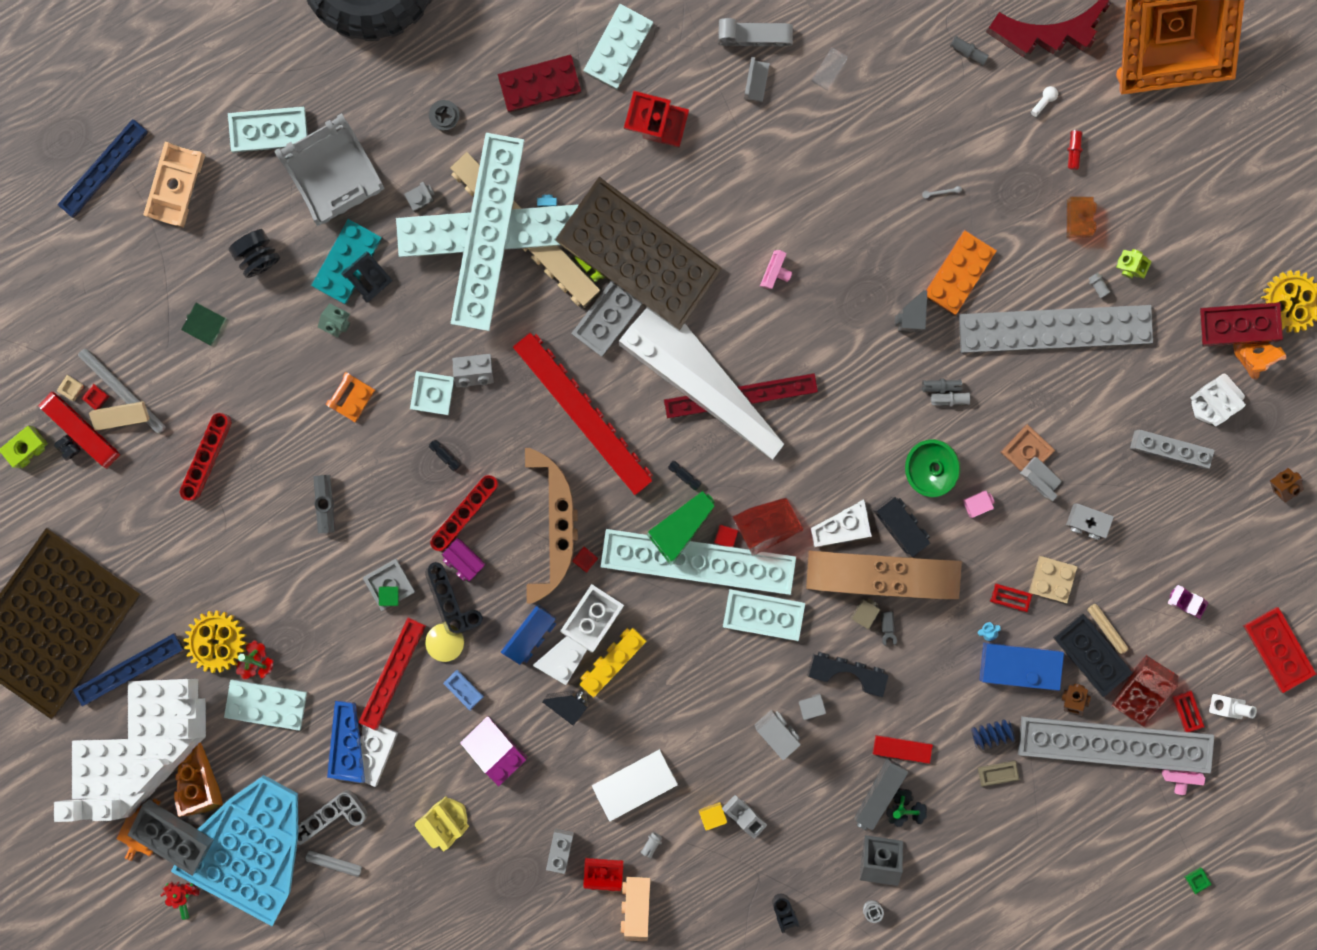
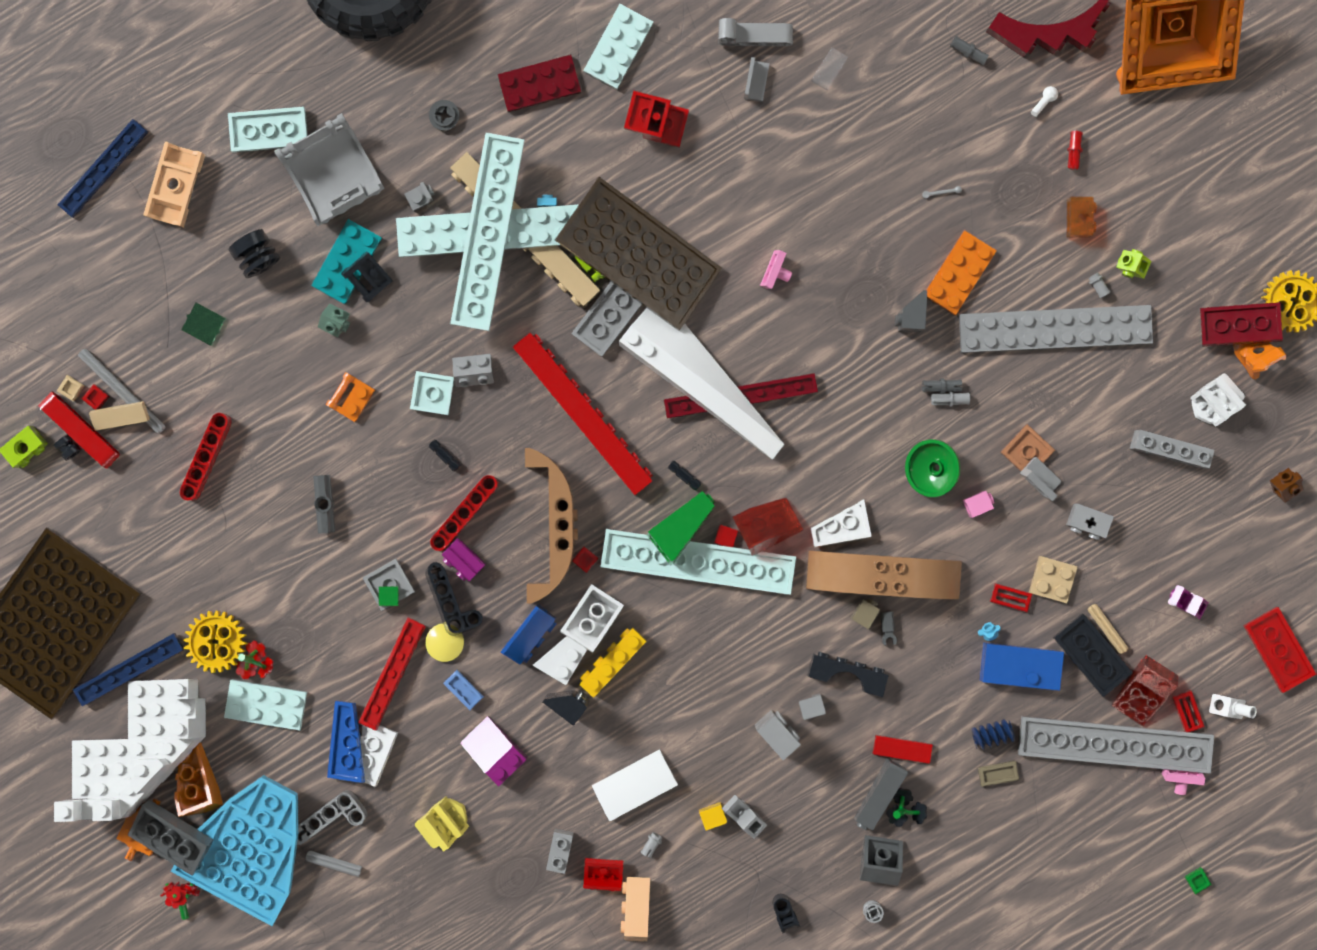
light aqua plate [723,589,805,641] -> none
black brick [873,497,931,557] -> none
reddish brown brick [1062,684,1091,716] -> none

